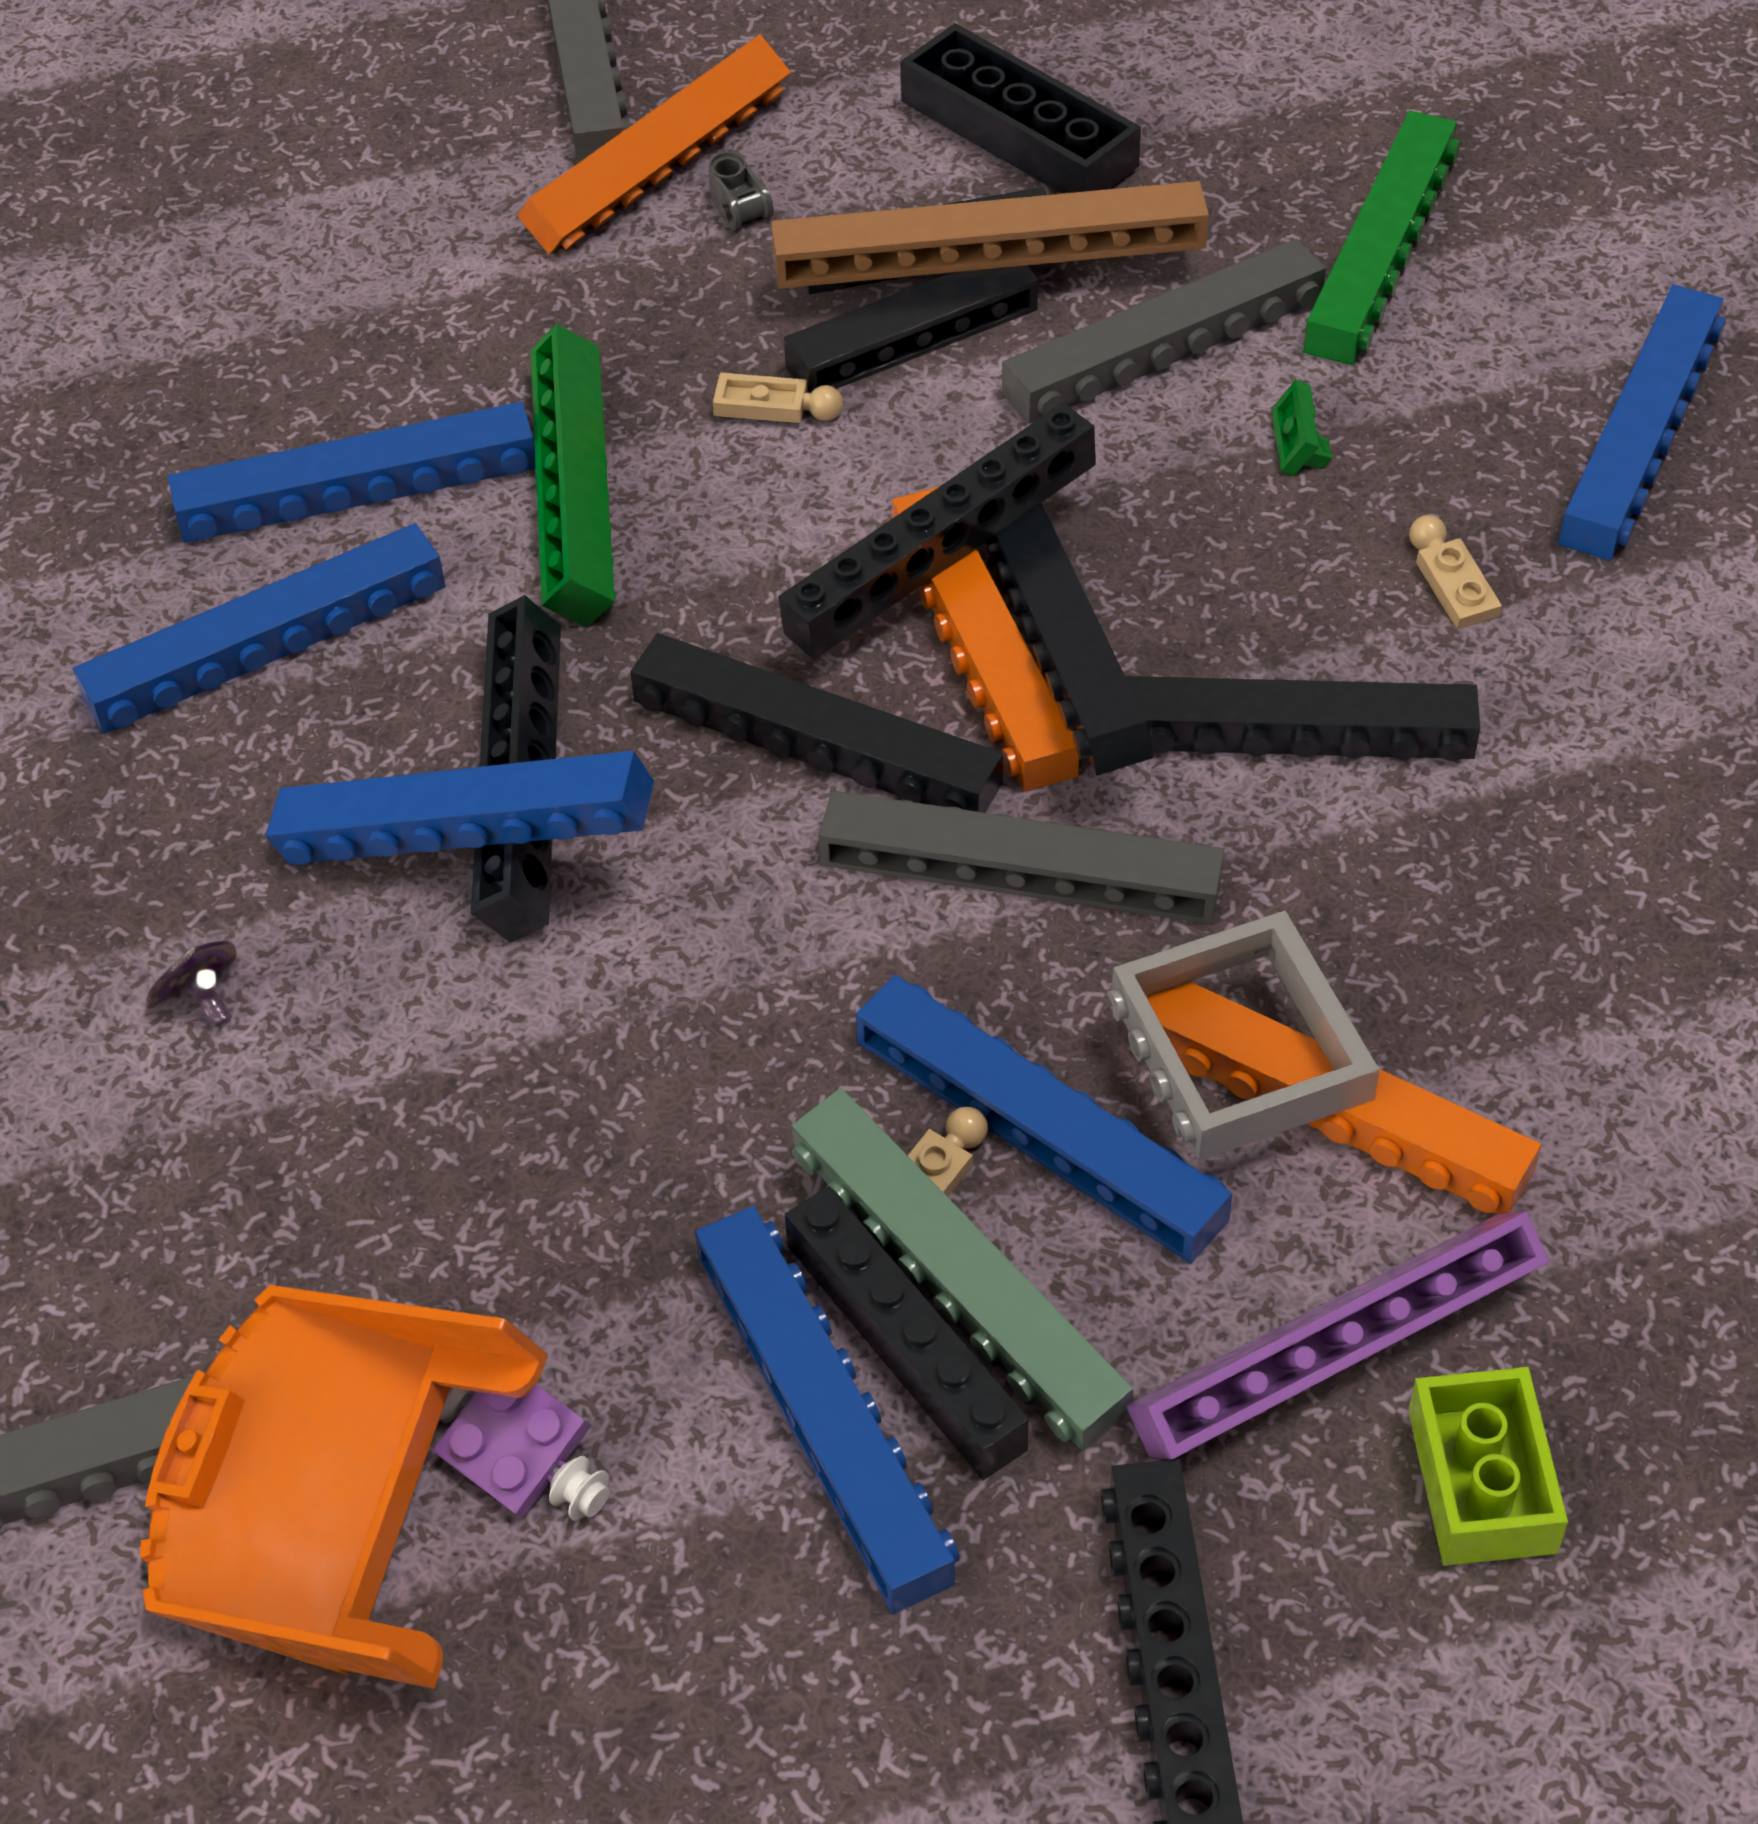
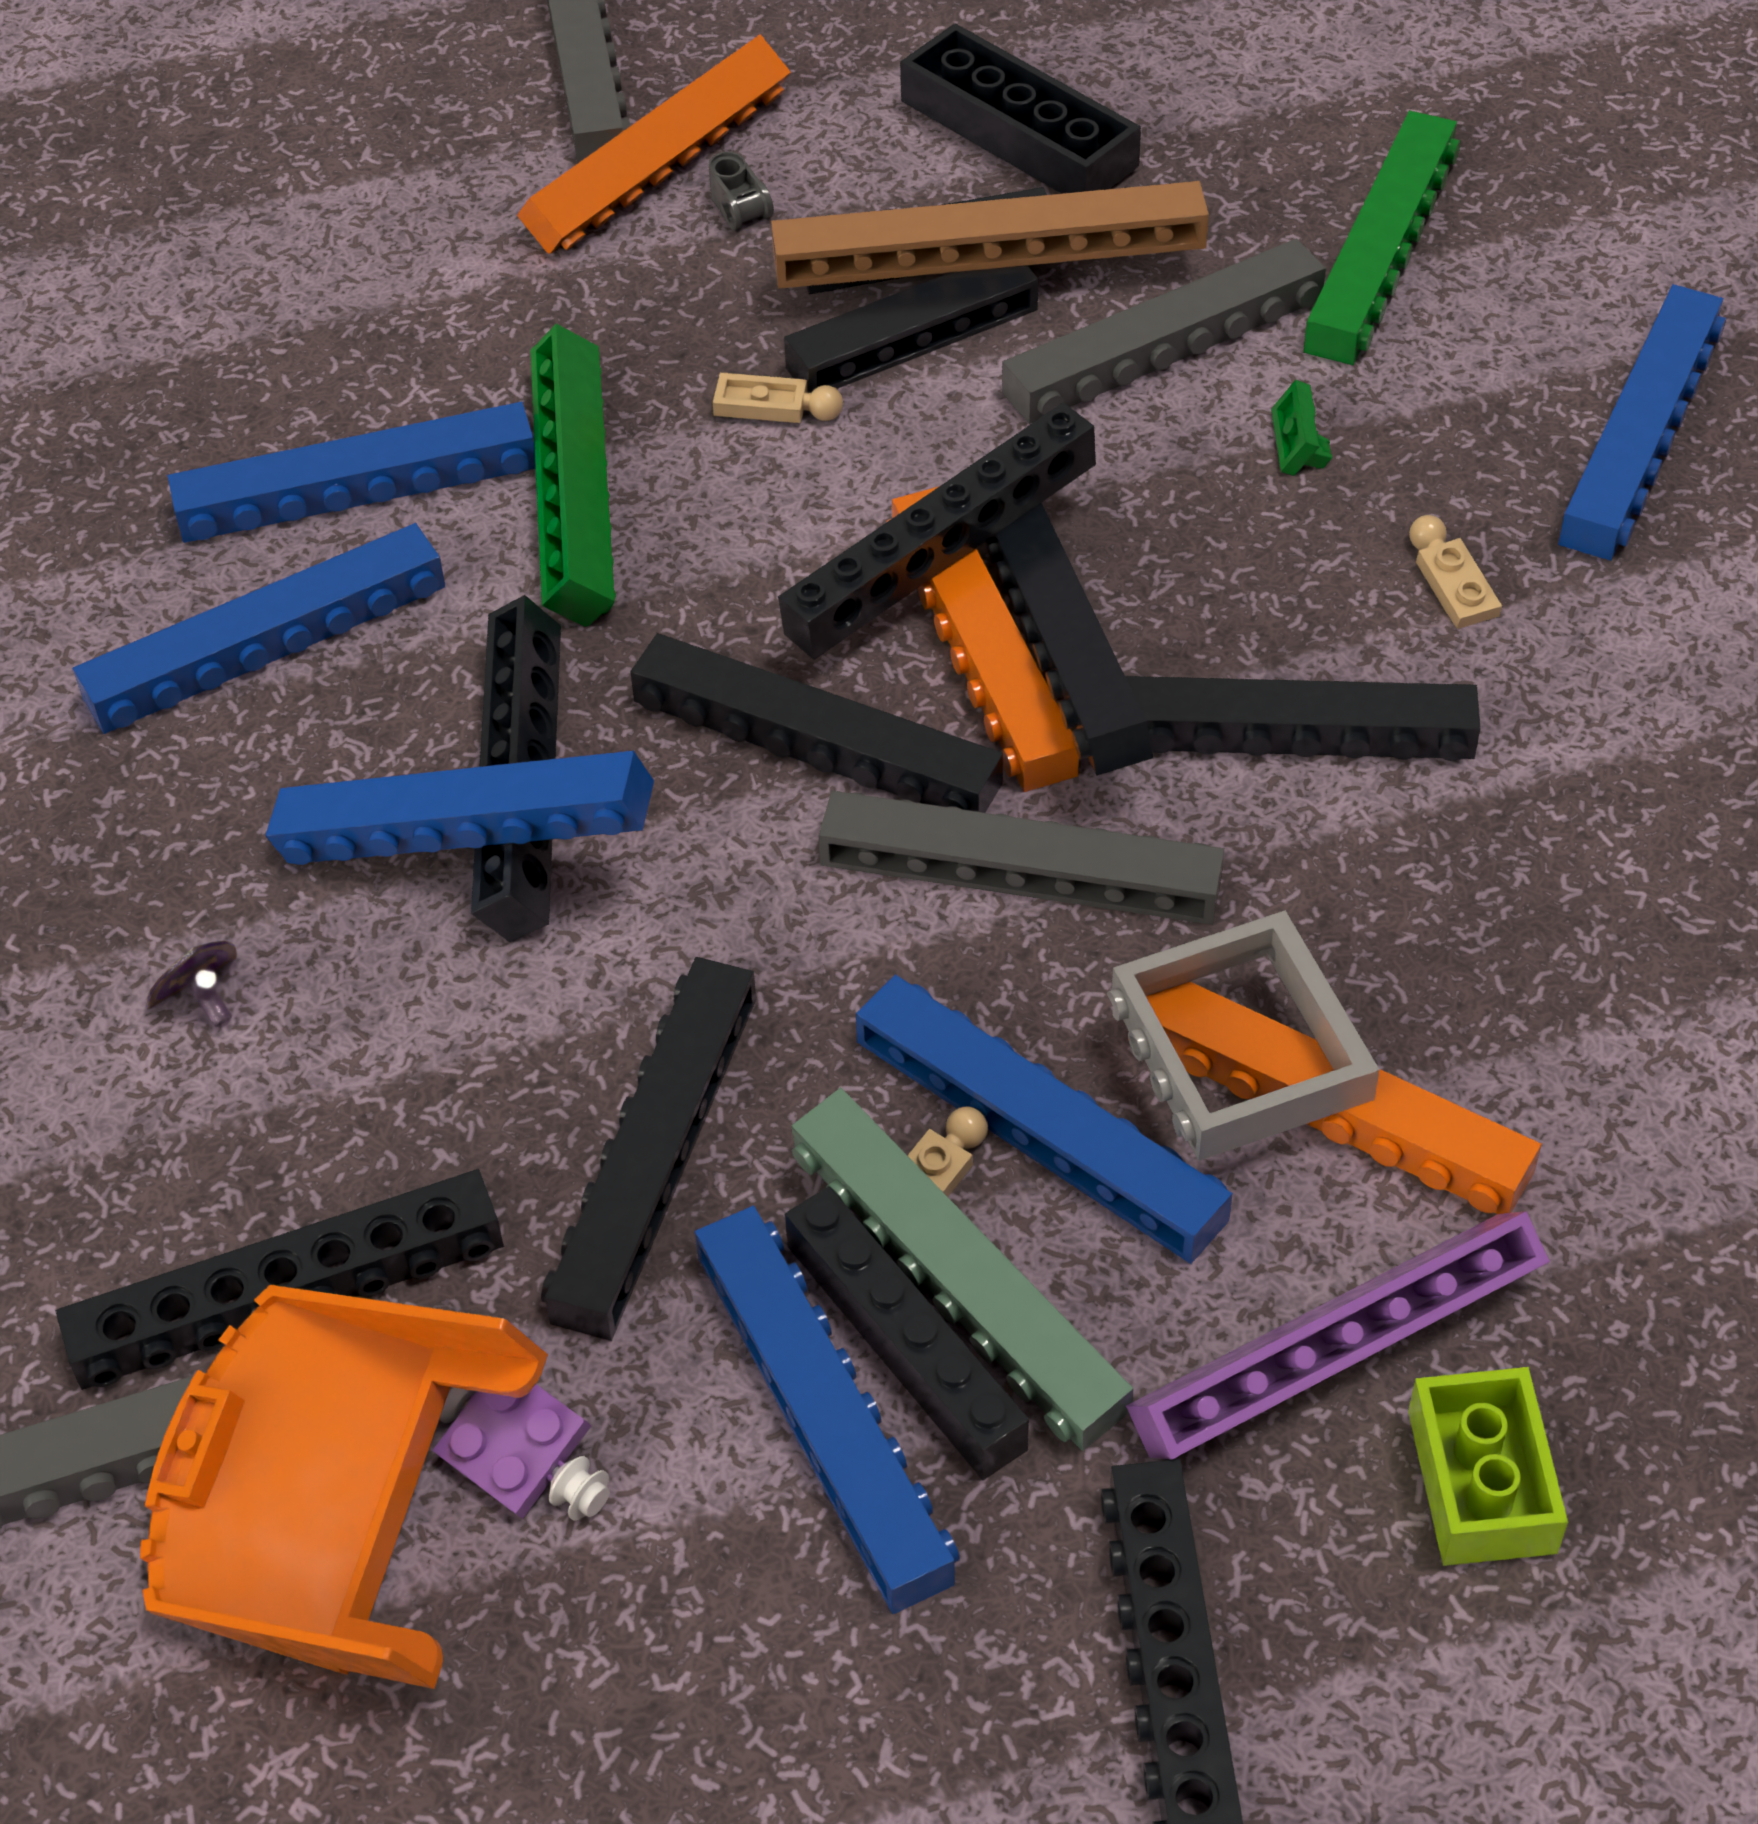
none -> black brick [55,1168,504,1390]
none -> black brick [541,957,756,1341]

